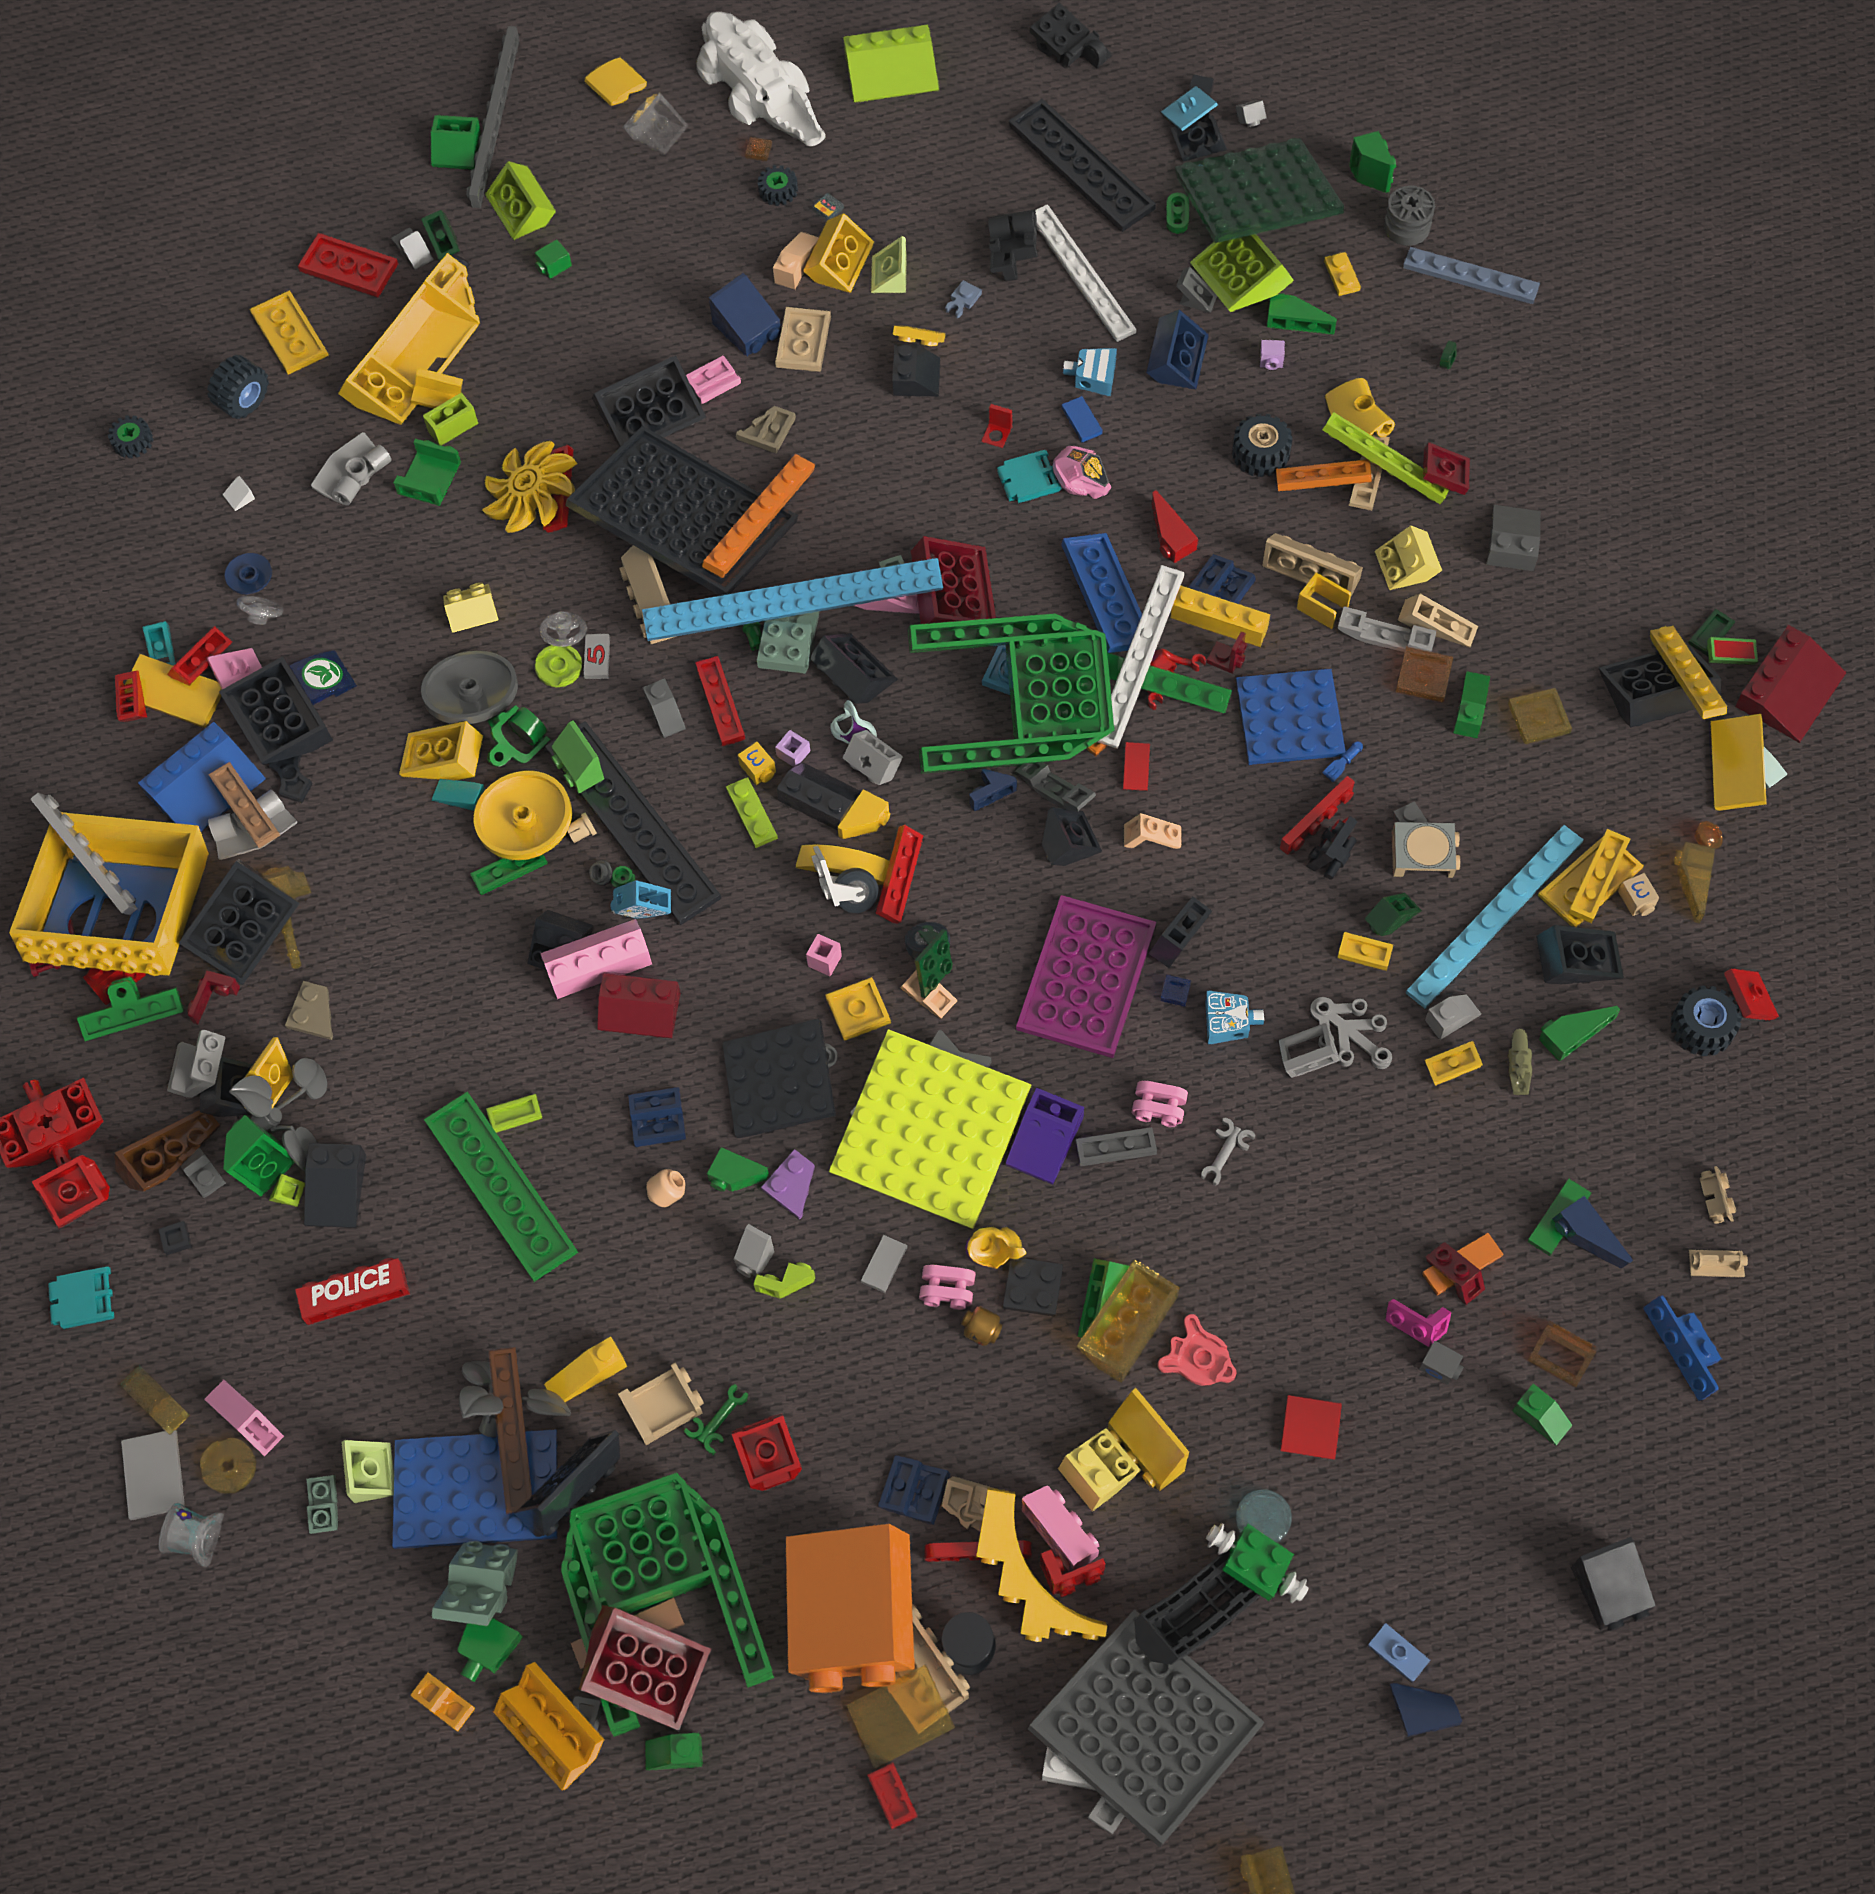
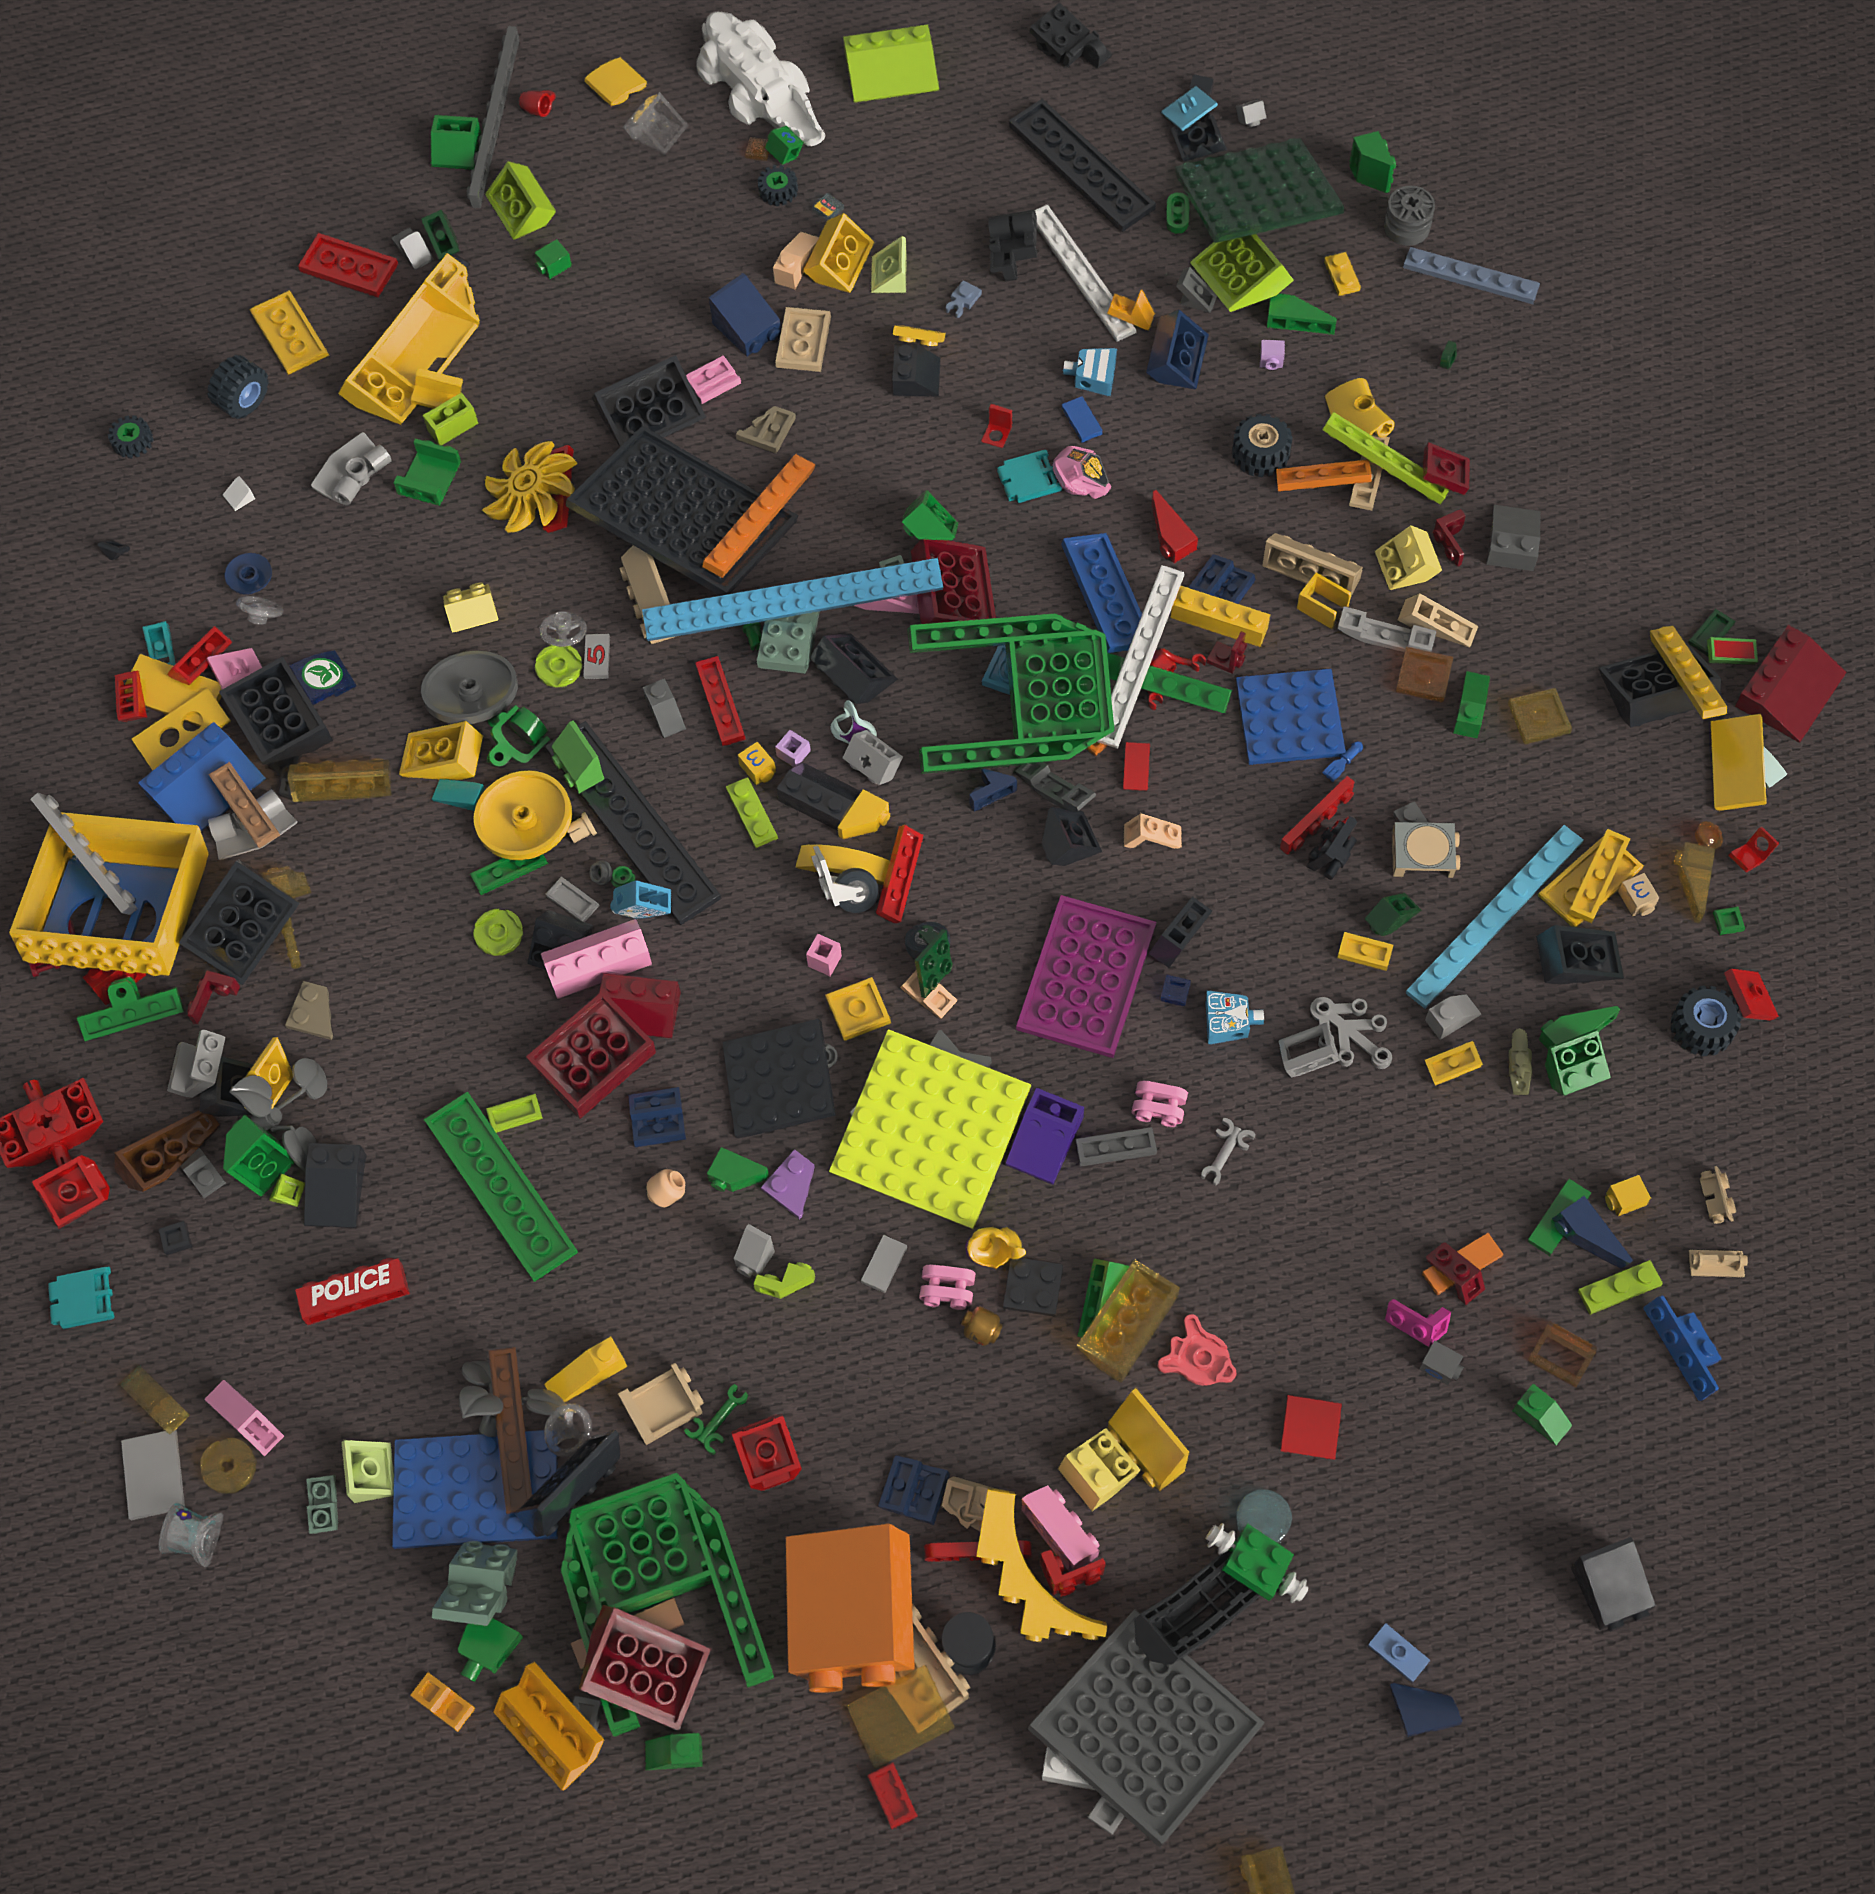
none -> black slope [98,540,130,560]
none -> yellow piece [132,688,231,770]
none -> clear yellow slope [288,758,392,802]
none -> lime tile [473,909,523,956]
none -> red piece [519,90,556,117]
none -> dark red slope [526,991,656,1119]
none -> clear piece [544,1404,592,1457]
none -> light grey tile [545,877,599,922]
none -> green brick [765,126,804,165]
none -> green slope [902,489,959,540]
none -> light orange slope [1107,290,1155,331]
none -> dark red bracket [1433,509,1466,567]
none -> slope [1545,1029,1611,1096]
none -> lime plate [1578,1260,1663,1315]
none -> yellow brick [1605,1175,1651,1216]
none -> green tile [1713,906,1745,935]
none -> red bracket [1729,827,1779,872]

